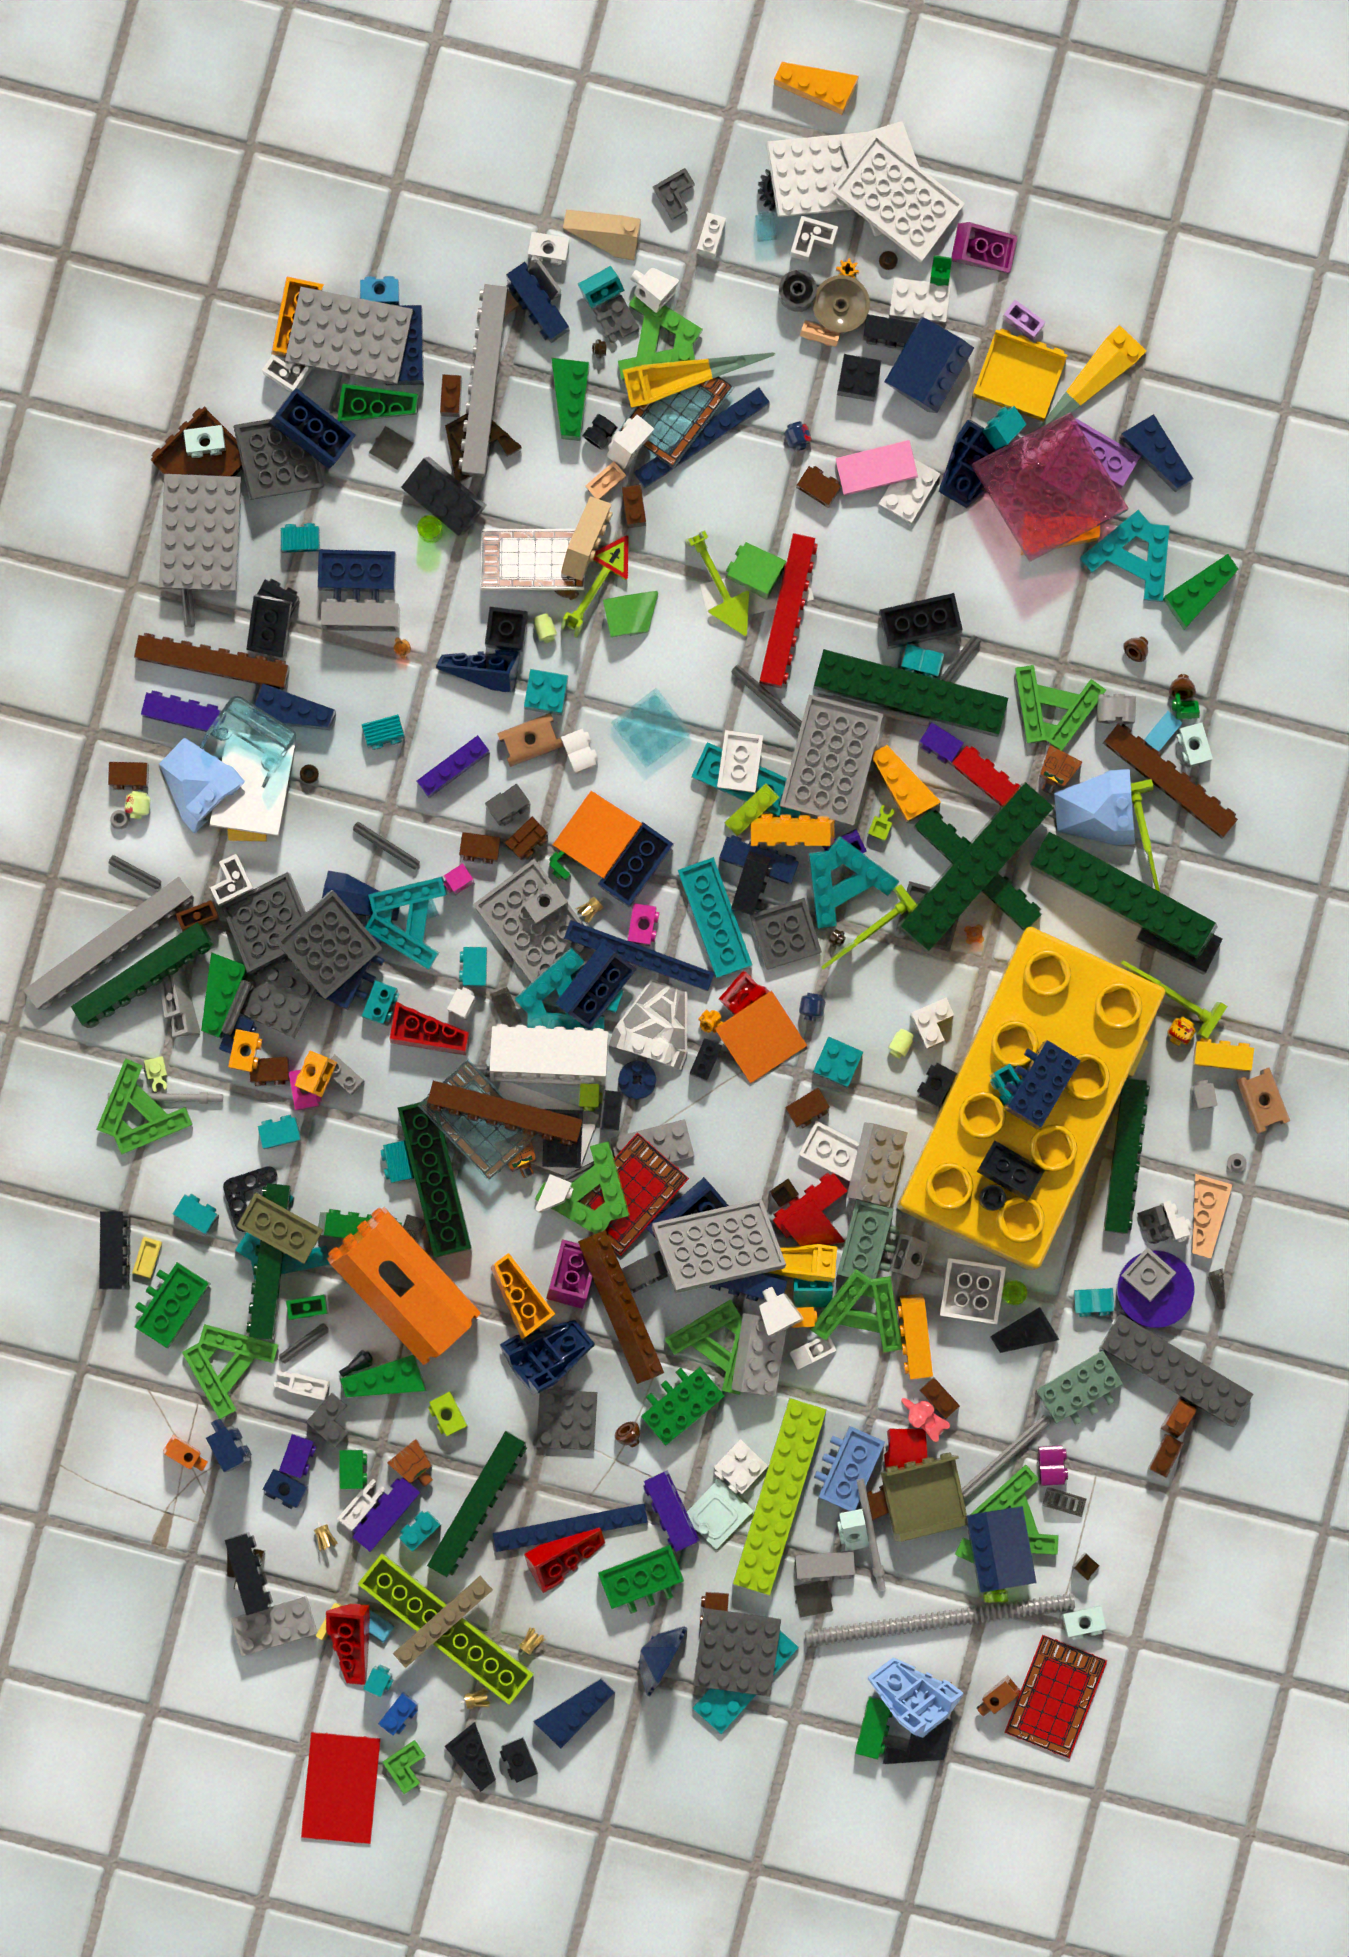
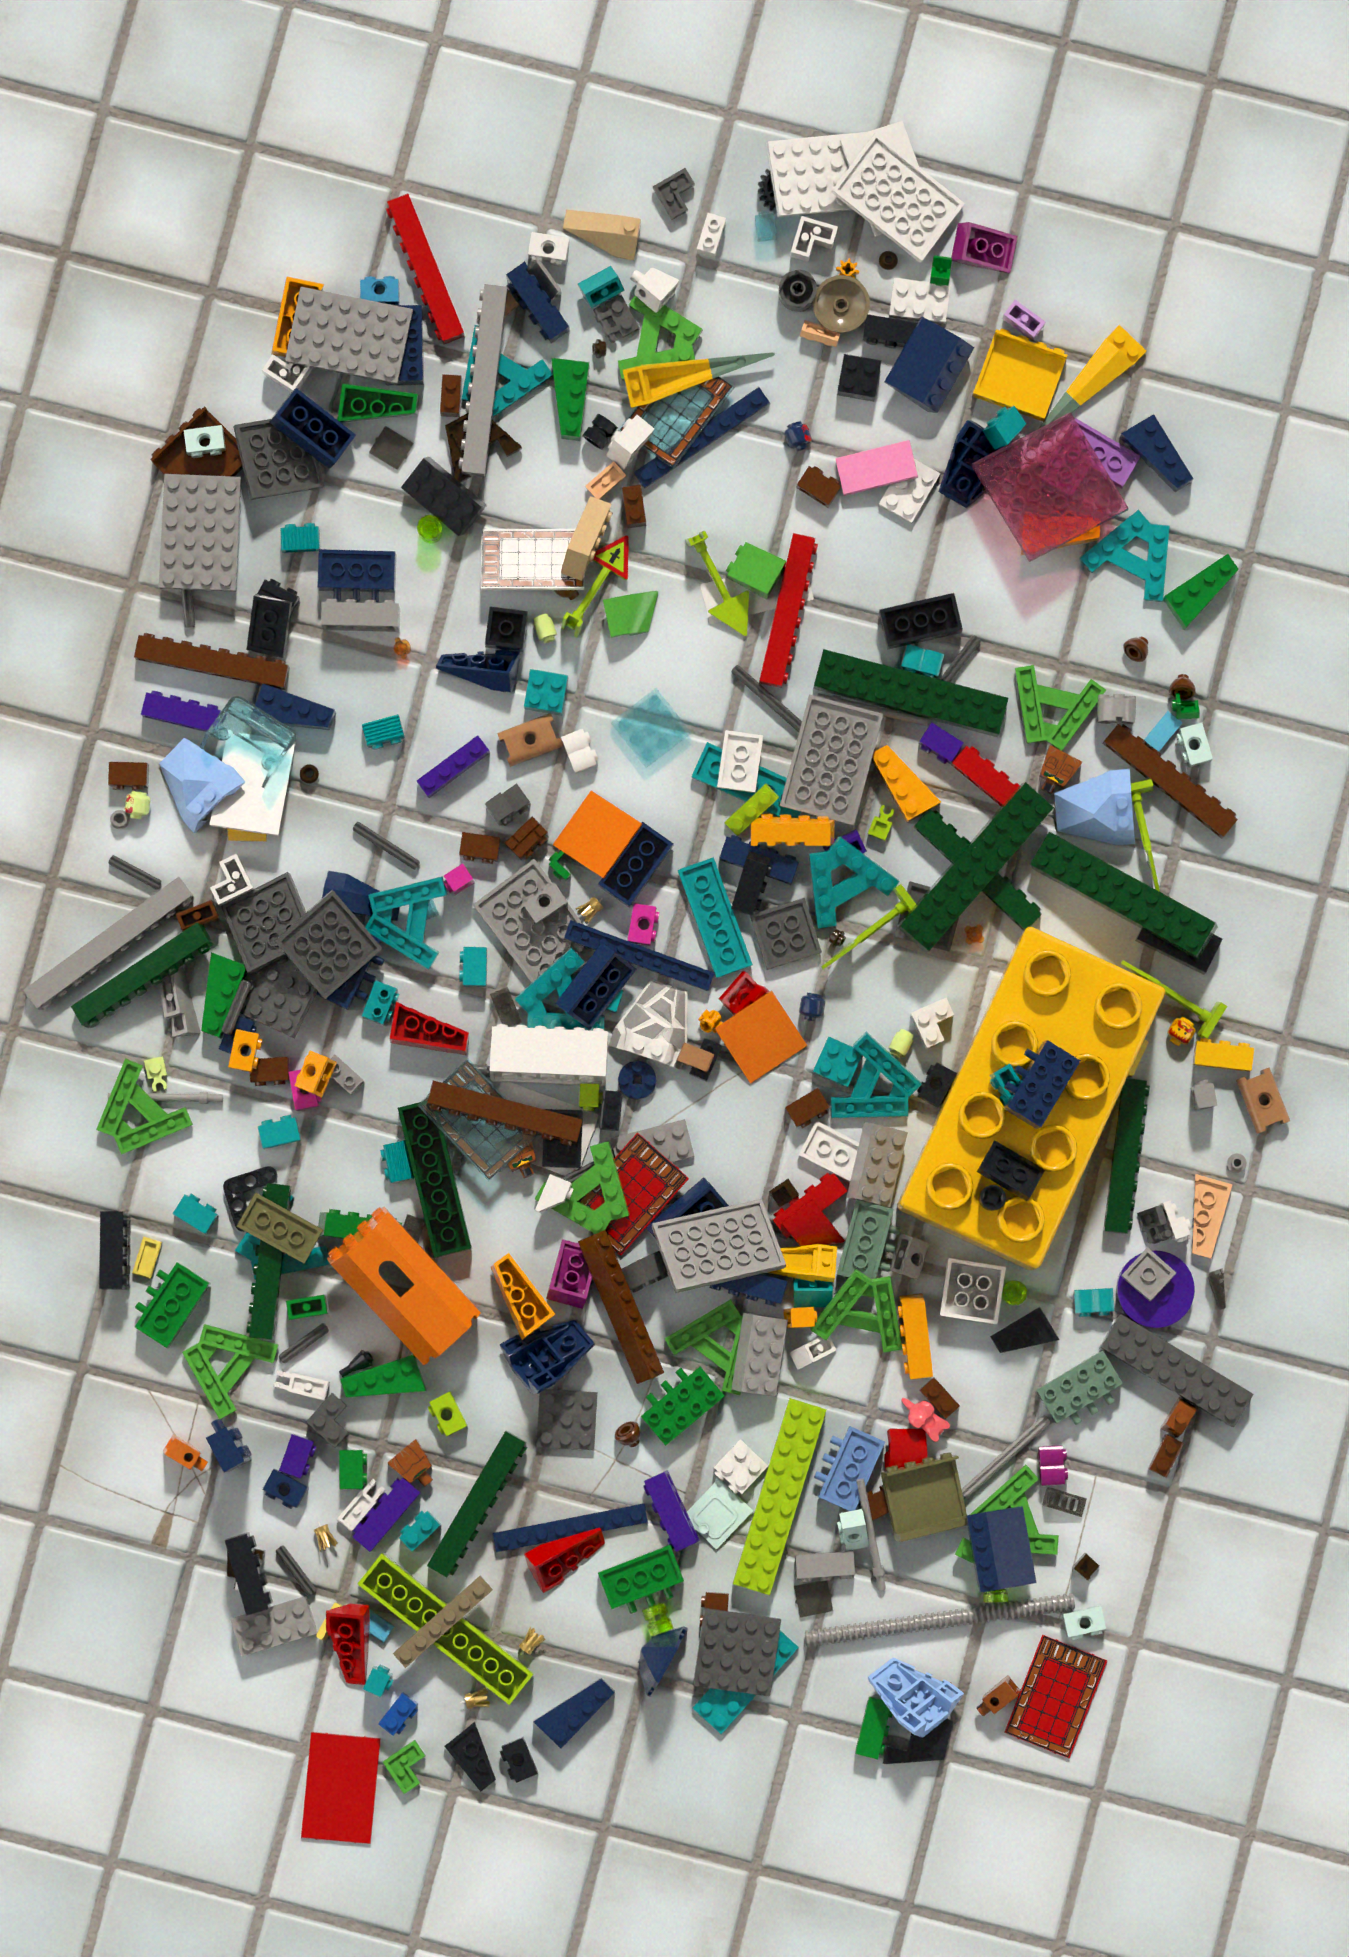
white brick [447,987,476,1020] -> none
white torso [759,1287,804,1336] -> none
light orange wedge [774,62,859,115] -> none
none -> dark grey axle [276,1545,316,1596]
none -> red brick [386,194,465,345]
none -> teal plate [461,325,553,418]
none -> clear neon green wheel [642,1602,674,1636]
none -> medium nougat panel [676,1043,714,1072]
none -> teal plate [831,1031,922,1118]

